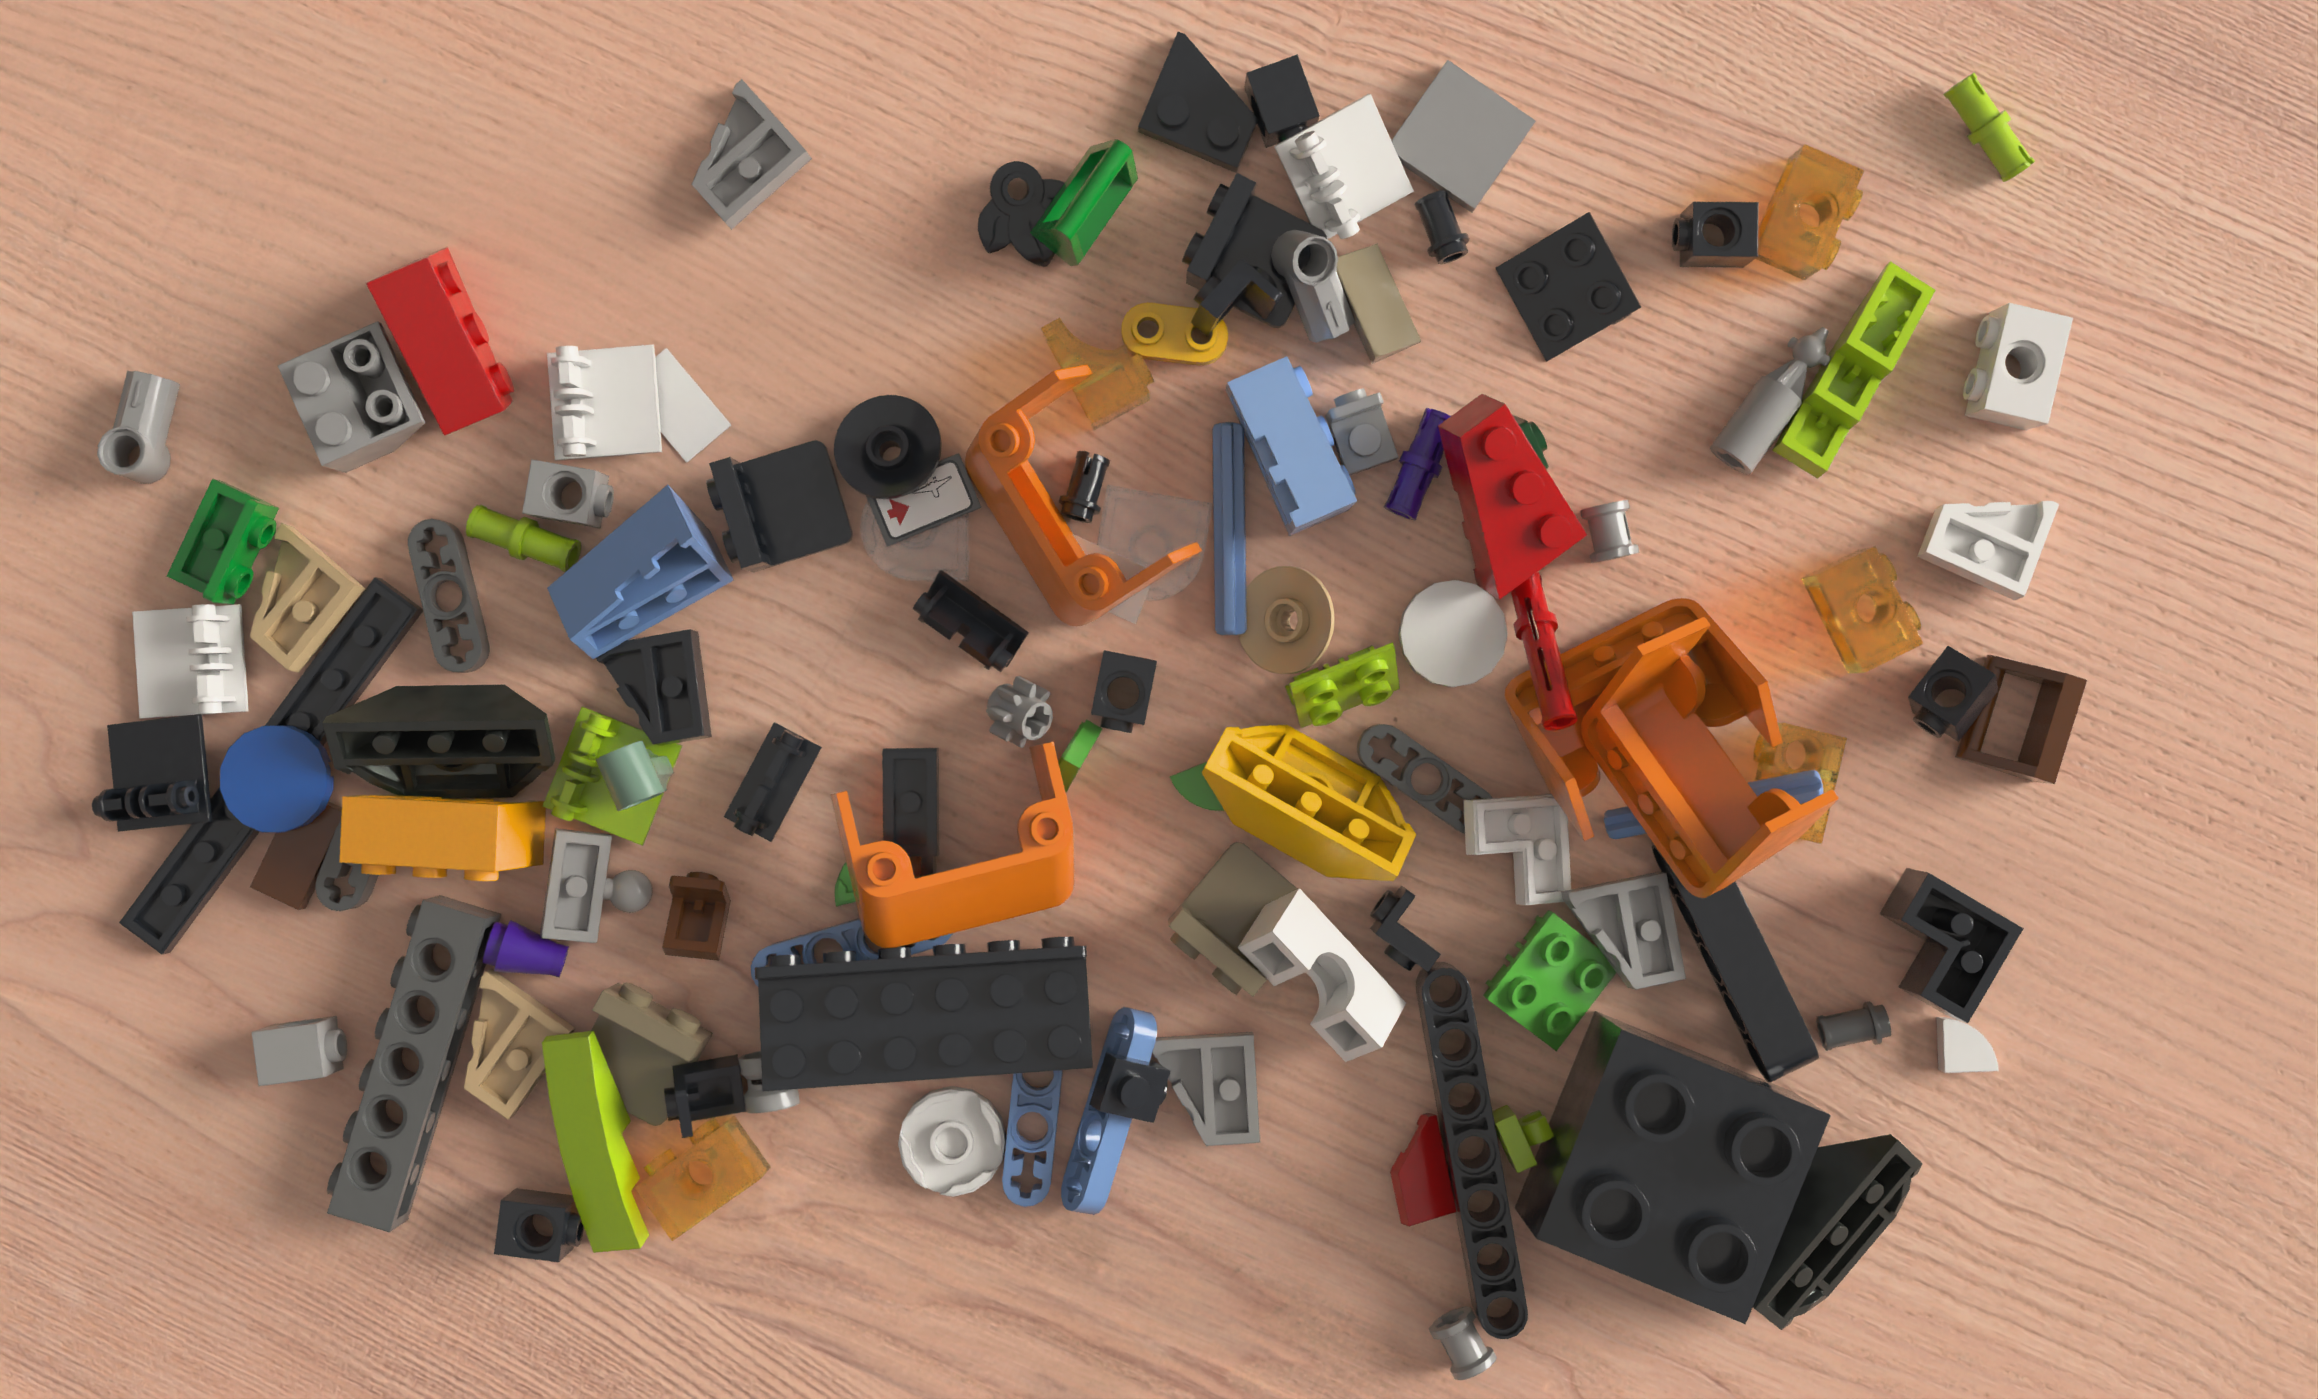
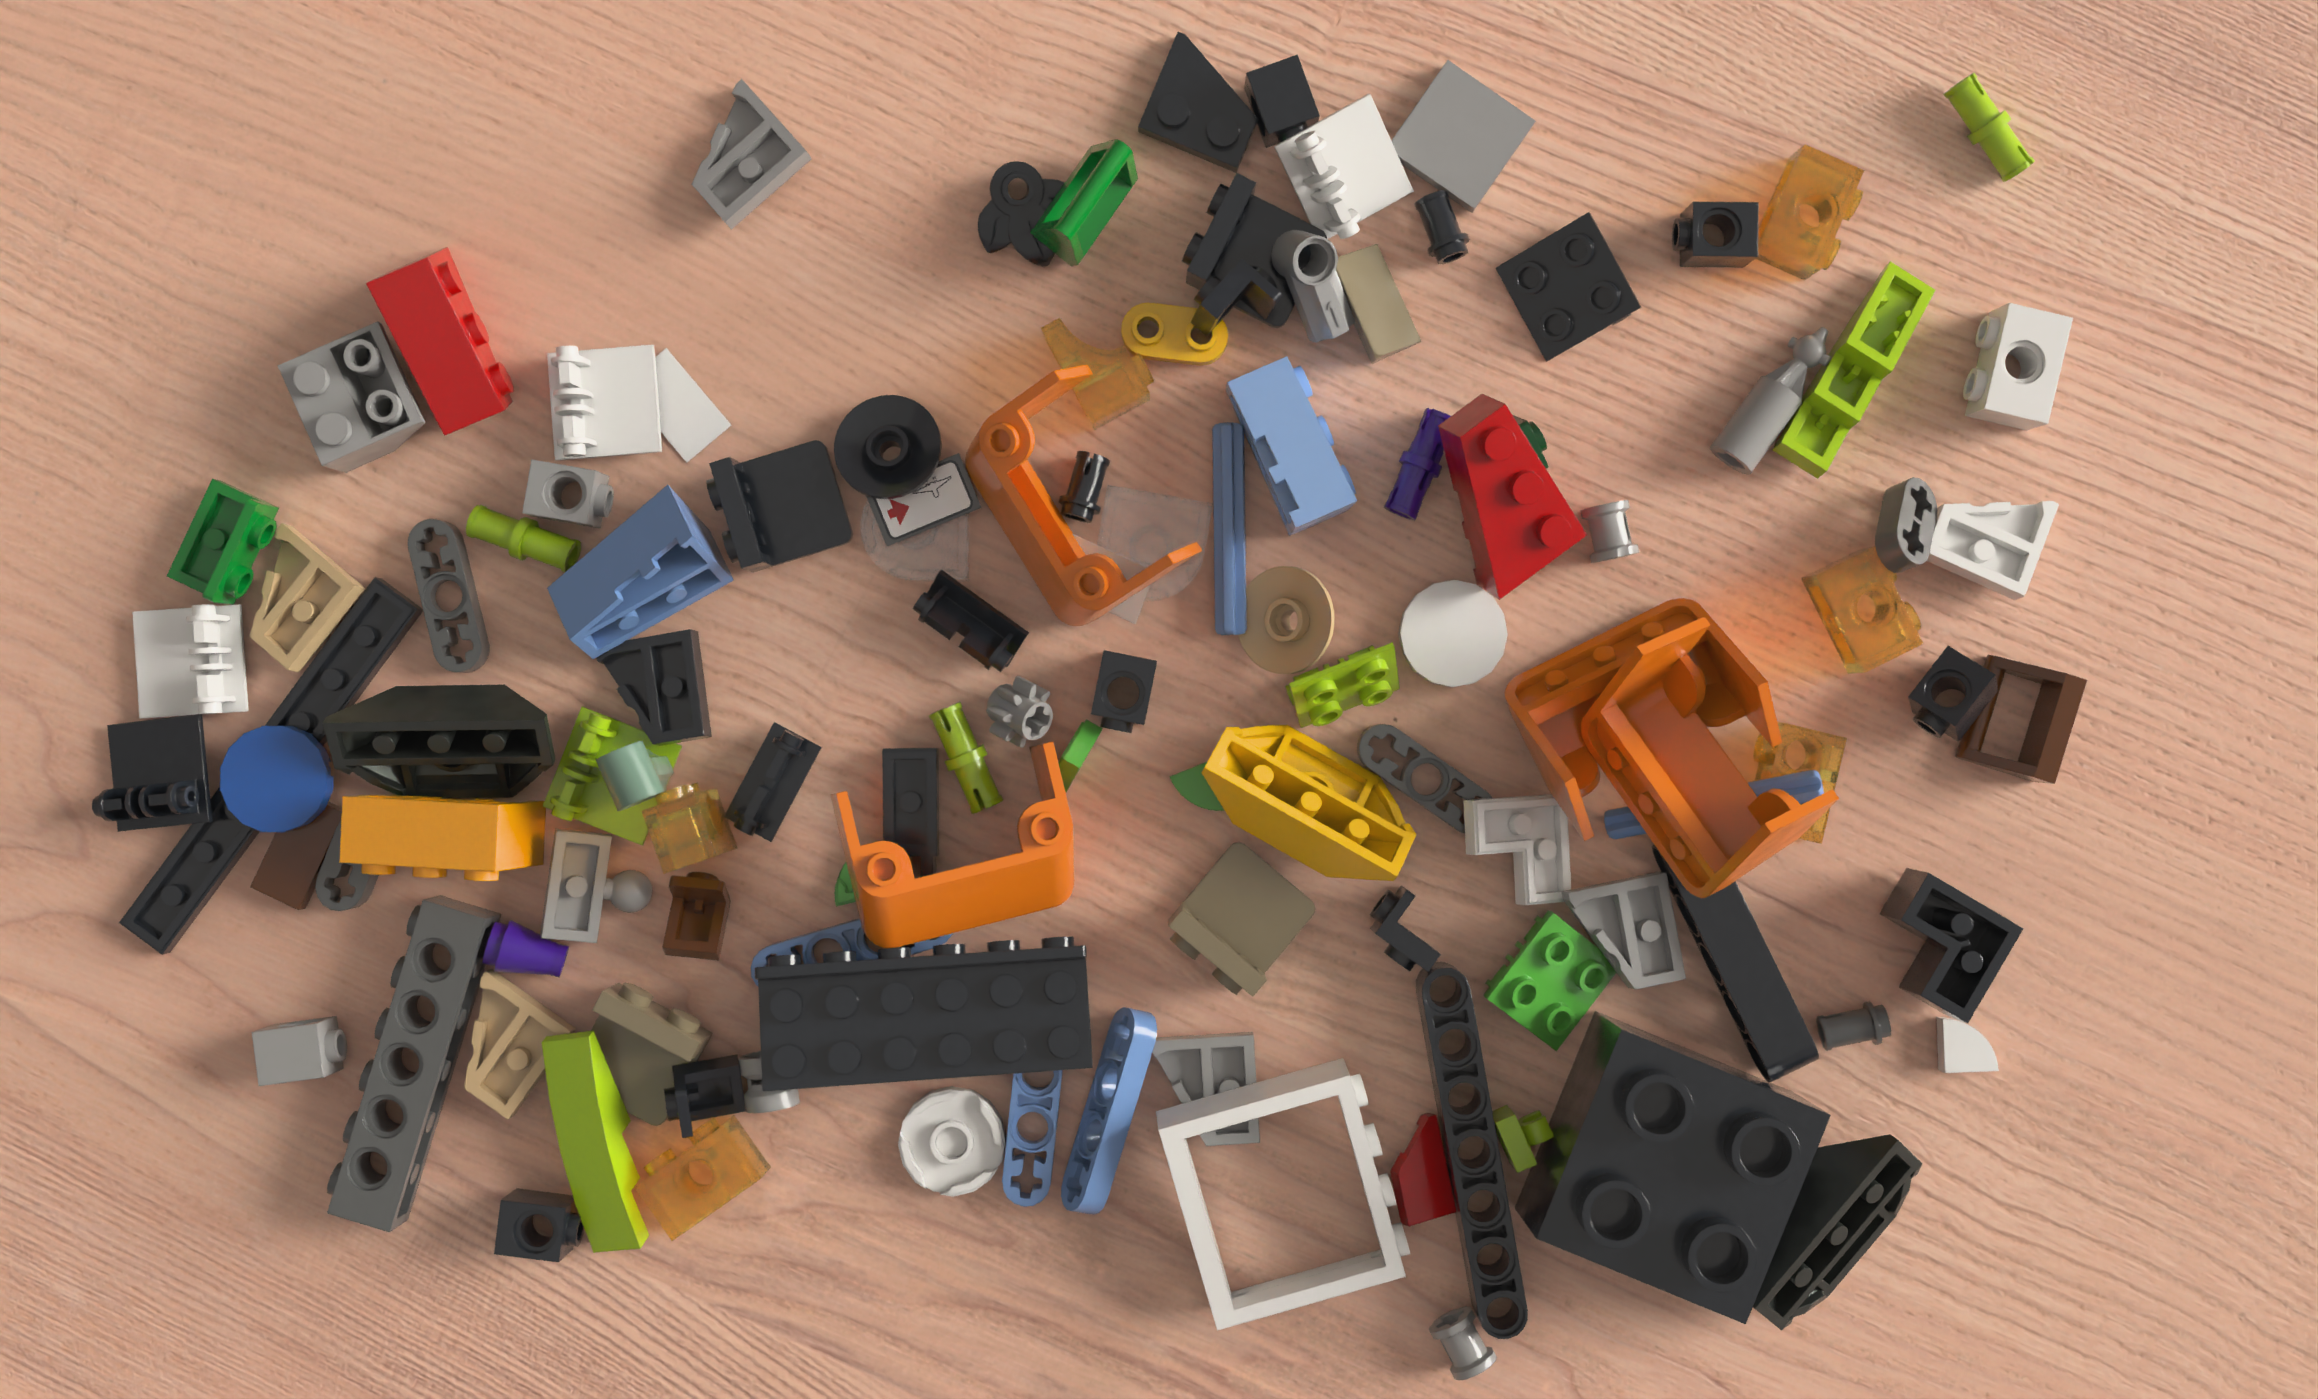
light grey piece [97,371,180,484] -> none
black bracket [1089,1052,1170,1123] -> none
white arch [1238,888,1406,1062] -> none
light grey bracket [1325,388,1398,475] -> none
red pin [1511,572,1578,731] -> none
none -> clear yellow brick [642,783,738,874]
none -> lime pin [929,702,1003,814]
none -> white window [1156,1058,1410,1331]
none -> dark grey beam [1875,477,1937,573]

